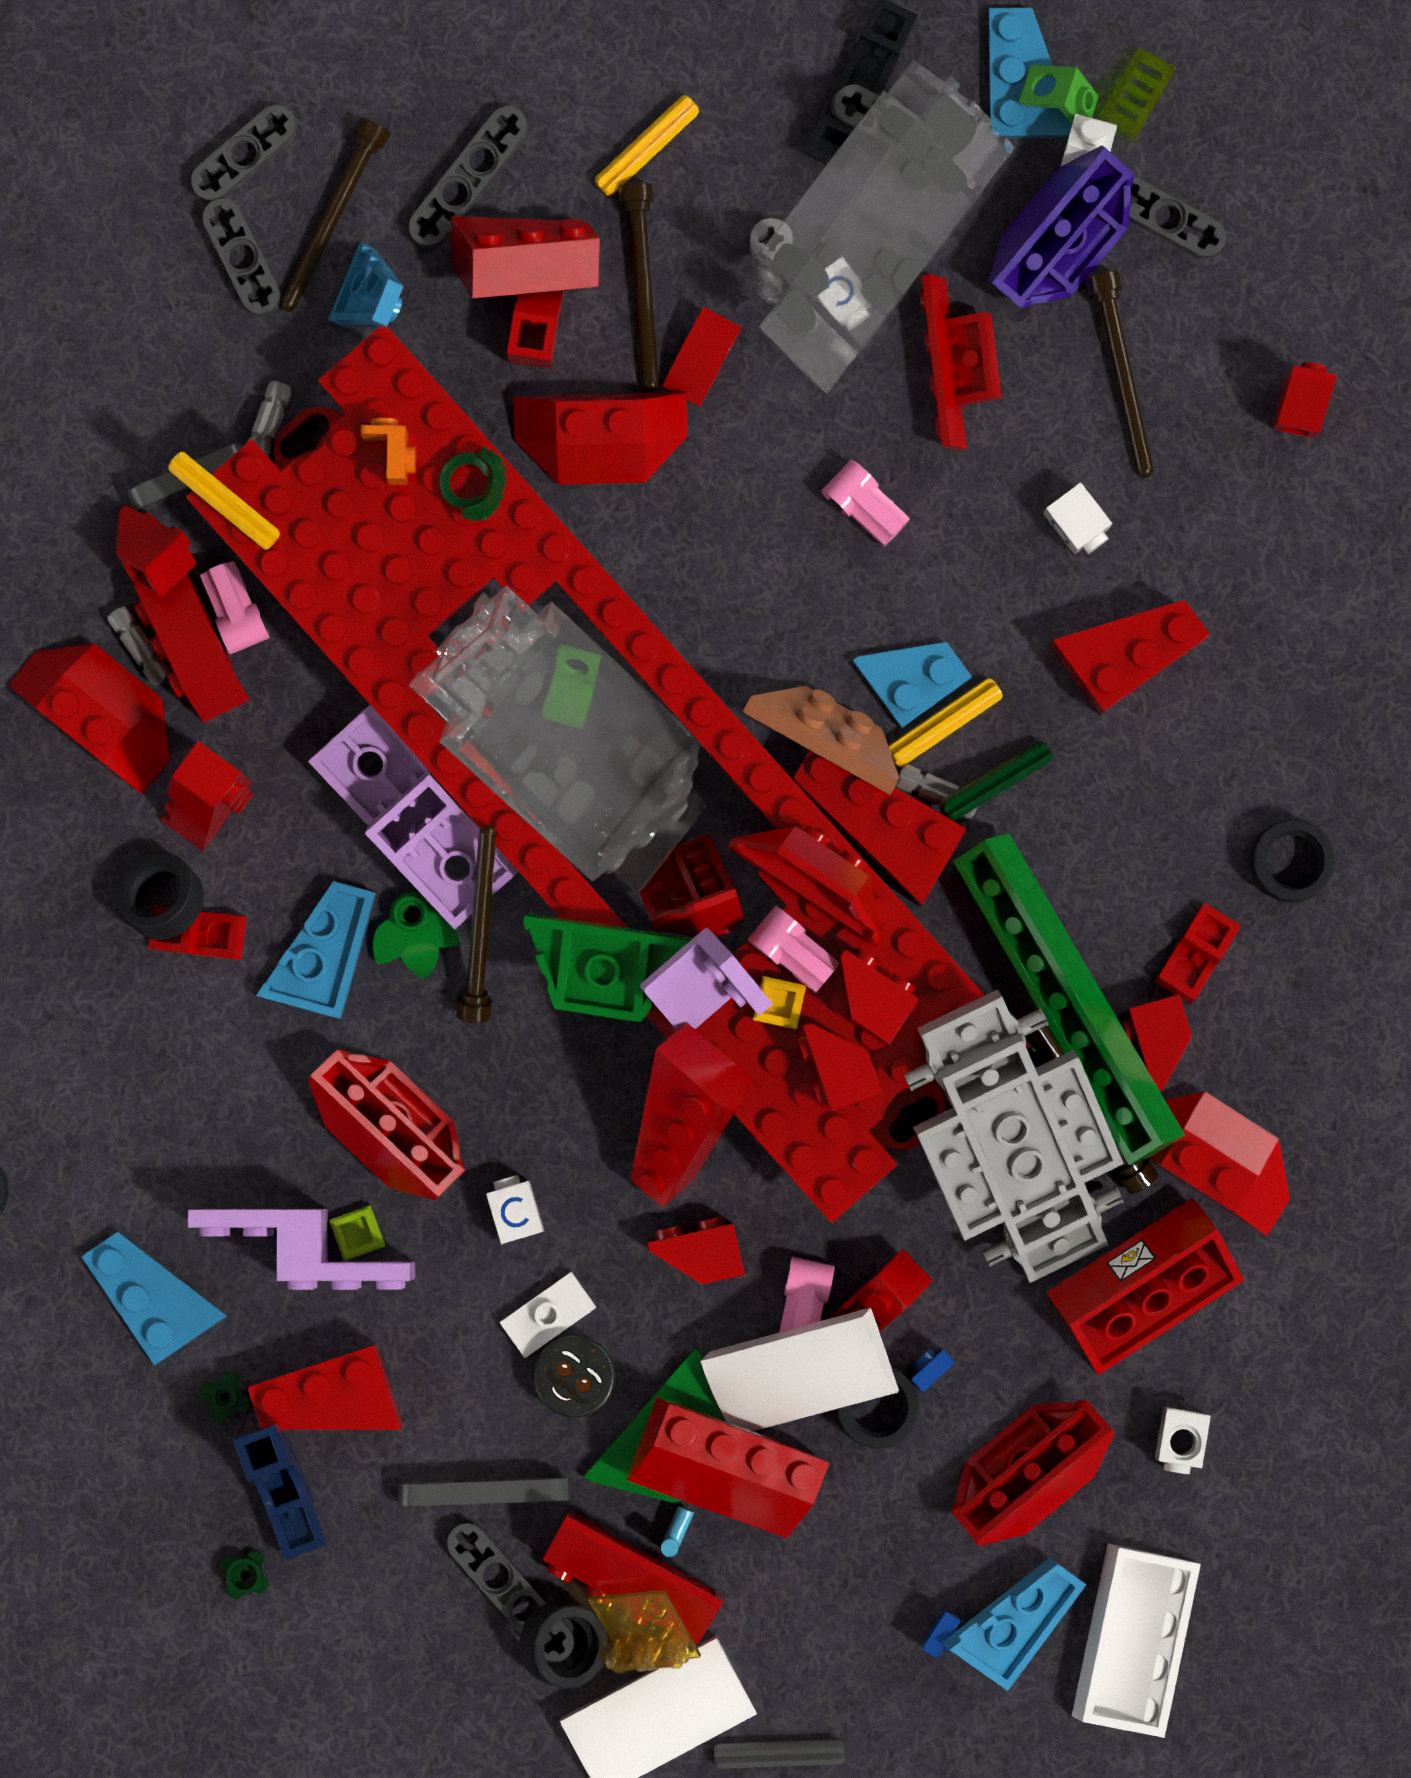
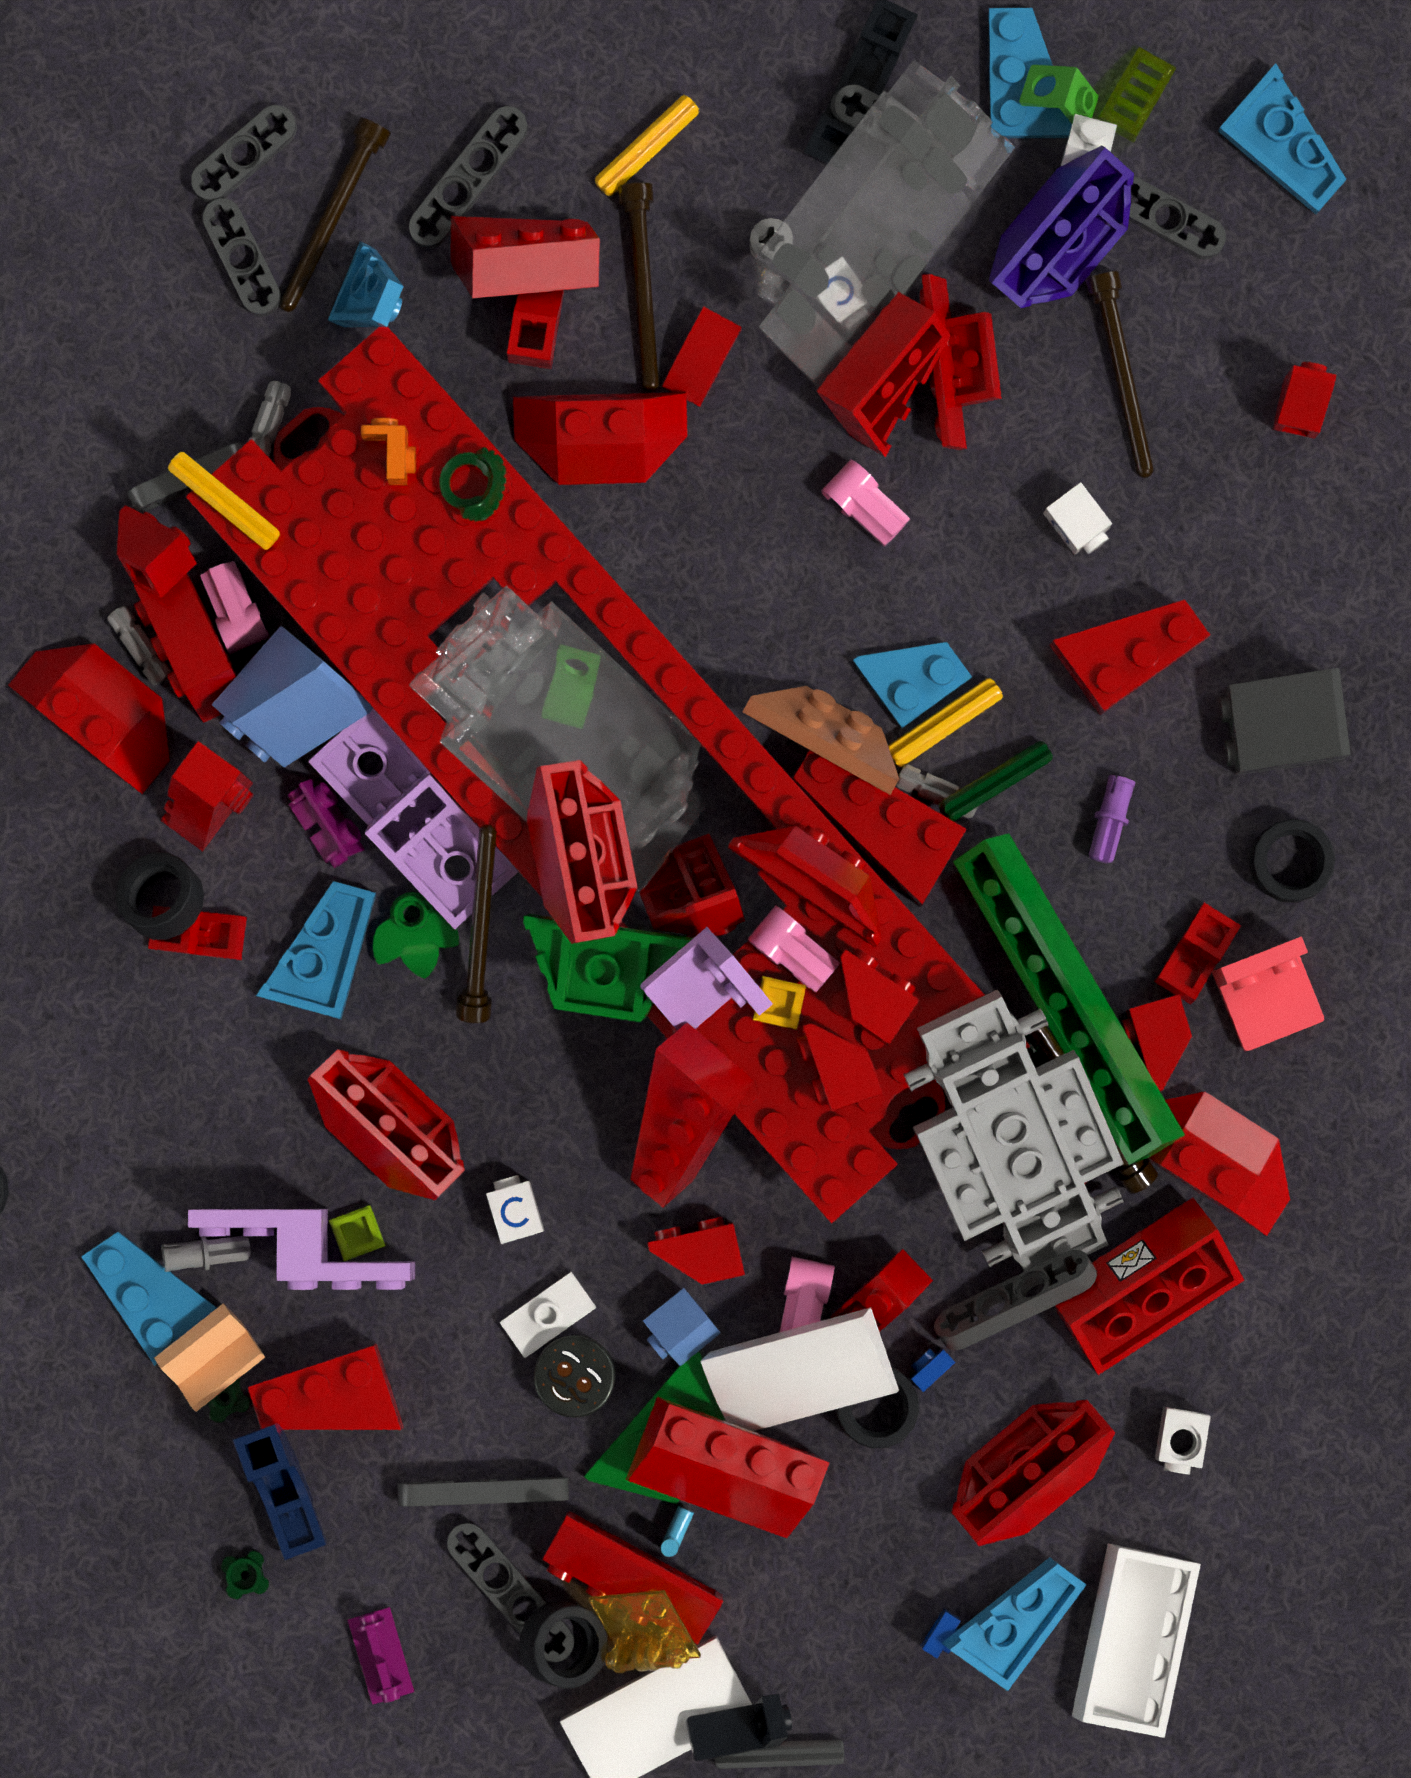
none -> light nougat panel [154,1303,265,1412]
none -> light grey axle [161,1236,251,1272]
none -> medium blue slope [212,626,373,767]
none -> magenta hinge [287,777,365,868]
none -> magenta hinge [348,1607,415,1705]
none -> red wedge [526,760,638,944]
none -> medium blue brick [643,1288,721,1366]
none -> black bracket [686,1693,792,1761]
none -> red wedge [817,292,951,457]
none -> dark grey beam [934,1250,1097,1350]
none -> medium lavender axle [1089,775,1136,863]
none -> coral bracket [1212,936,1324,1051]
none -> dark azure wing [1218,63,1346,215]
none -> dark grey slope [1219,668,1351,775]

